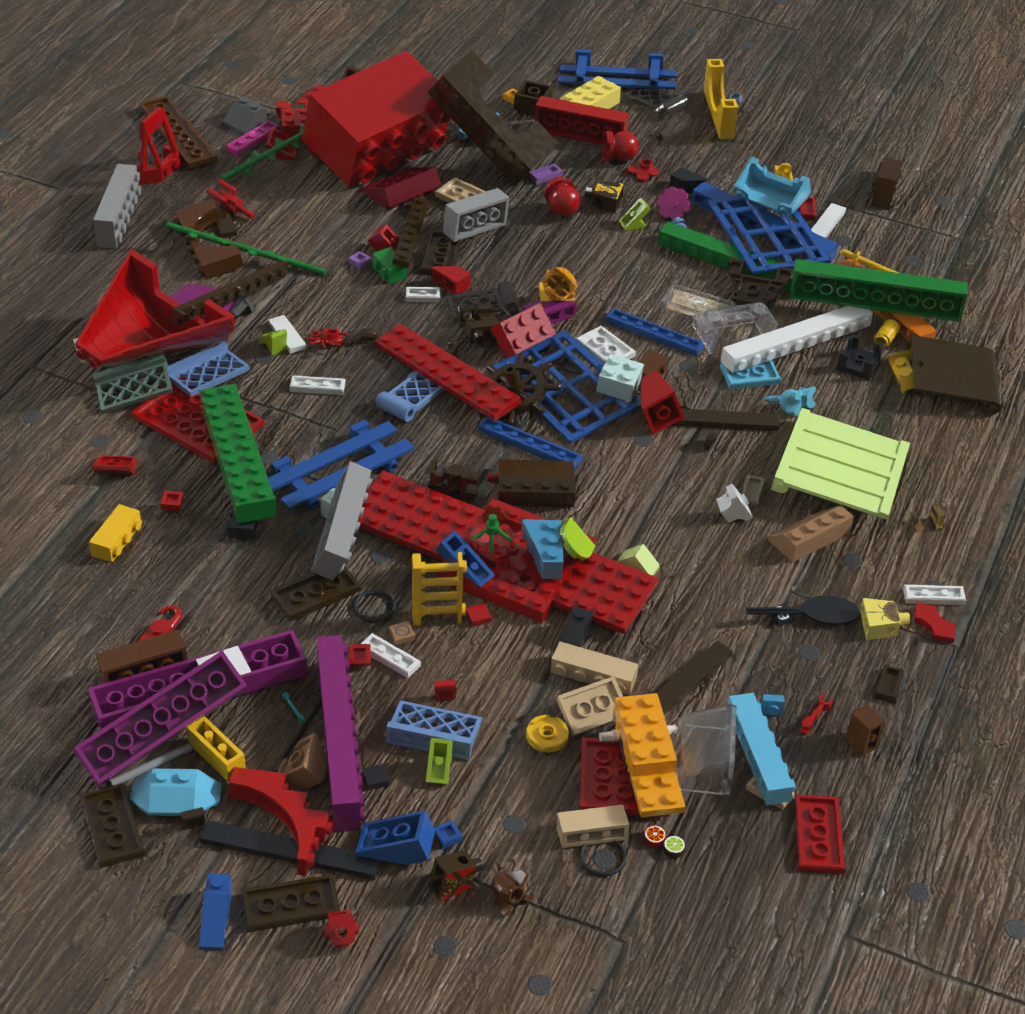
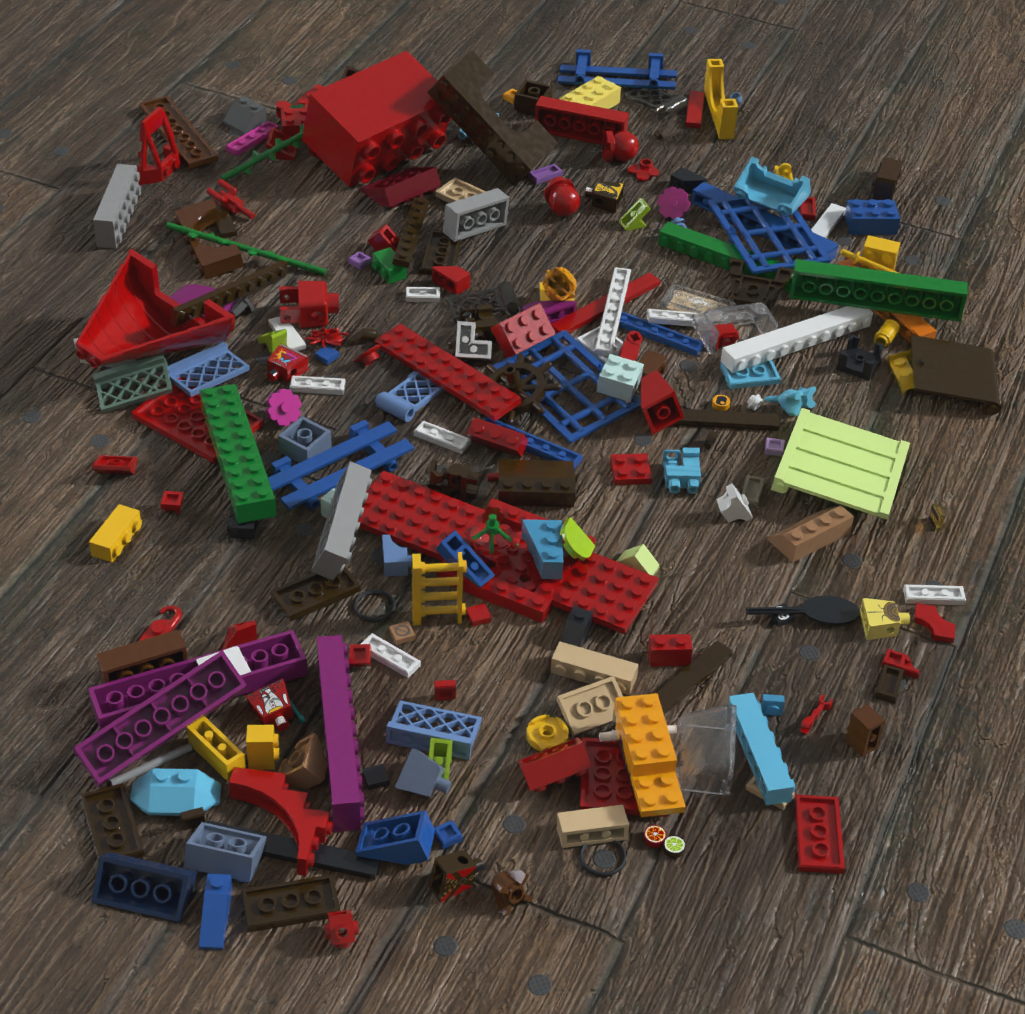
none -> dark blue slope [91,852,197,922]
none -> sand blue slope [184,822,267,882]
none -> red slope [222,620,258,650]
none -> red torso [246,679,294,731]
none -> yellow brick [246,725,280,770]
none -> dark pink plant [265,389,302,426]
none -> red torso [267,344,309,382]
none -> sand blue brick [278,416,332,463]
none -> red piece [279,281,339,328]
none -> blue tile [314,345,340,365]
none -> red piece [353,345,380,367]
none -> medium blue arch [382,534,412,577]
none -> sand blue torso [395,748,452,797]
none -> white tile [414,421,471,454]
none -> white brick [455,321,492,360]
none -> red brick [467,417,528,457]
none -> red slope [517,737,592,792]
none -> red tile [551,272,661,333]
none -> white tile [594,267,631,356]
none -> red plate [610,453,652,485]
none -> red piece [617,331,643,361]
none -> white tile [646,309,700,327]
none -> red brick [647,634,693,667]
none -> medium azure hips [662,448,701,494]
none -> red tile [685,91,705,128]
none -> red window [711,323,739,351]
none -> light orange tile [712,395,730,411]
none -> white plate [747,394,763,411]
none -> lavender tile [764,438,785,457]
none -> blue brick [844,199,900,235]
none -> yellow brick [860,235,900,270]
none -> red tile [881,649,920,679]

